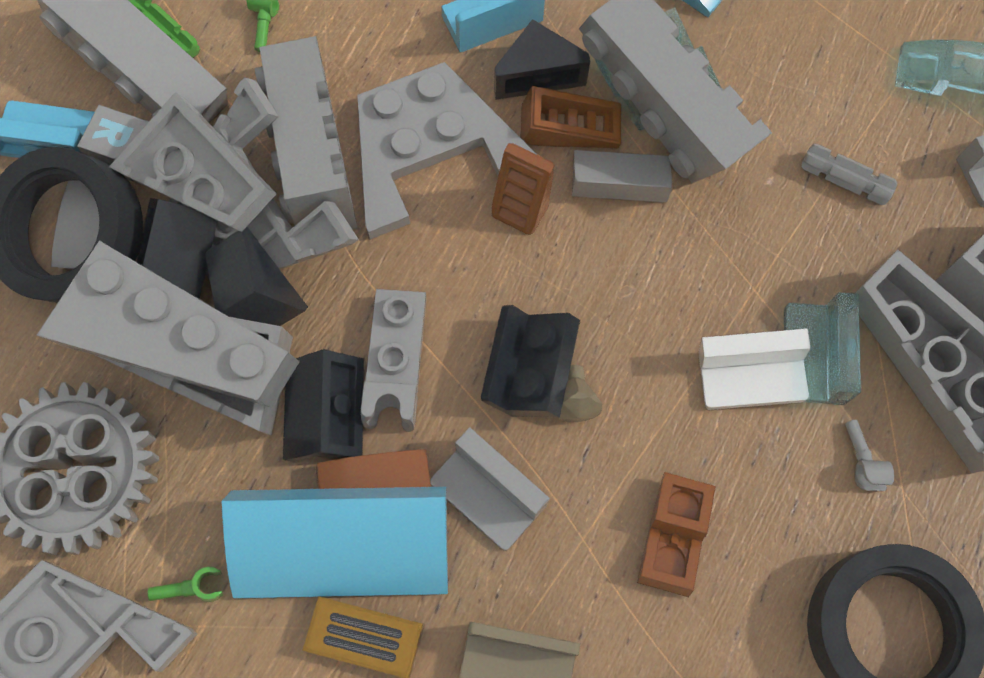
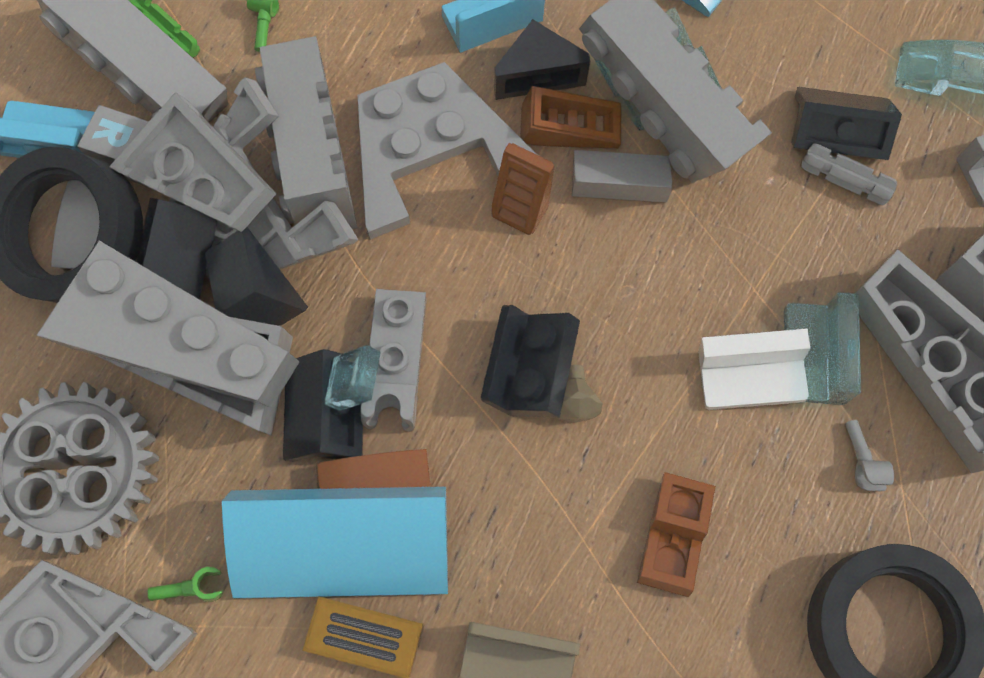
light grey panel [430,427,550,551] -> none
none -> clear light blue tile [325,345,381,411]
none -> black panel [791,87,902,160]

